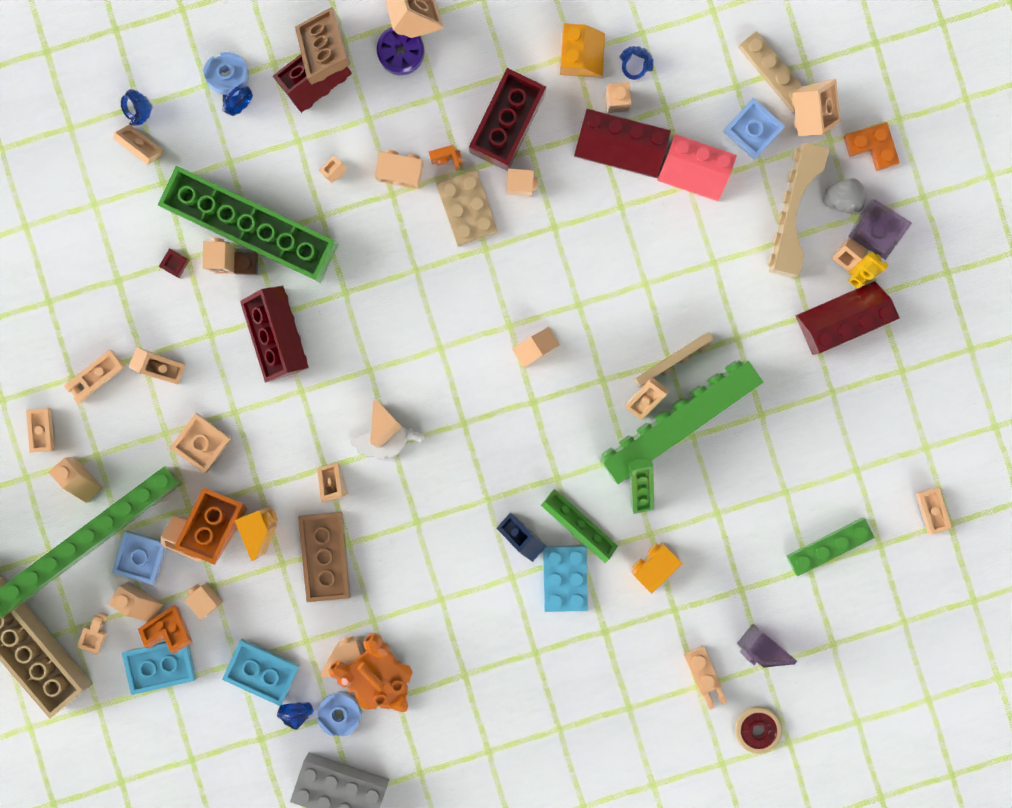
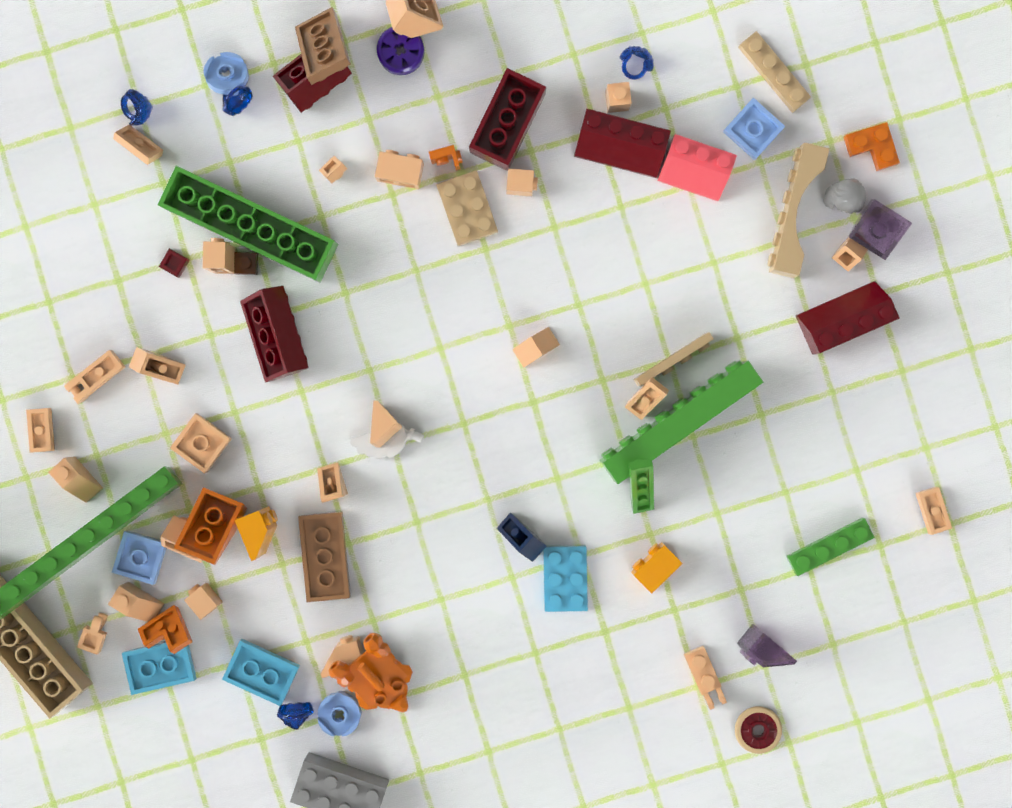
bright green plate [541,489,618,563] -> none
light orange slope [560,23,605,77] -> none
light nougat slope [792,78,841,136] -> none
yellow hips [848,251,888,289] -> none

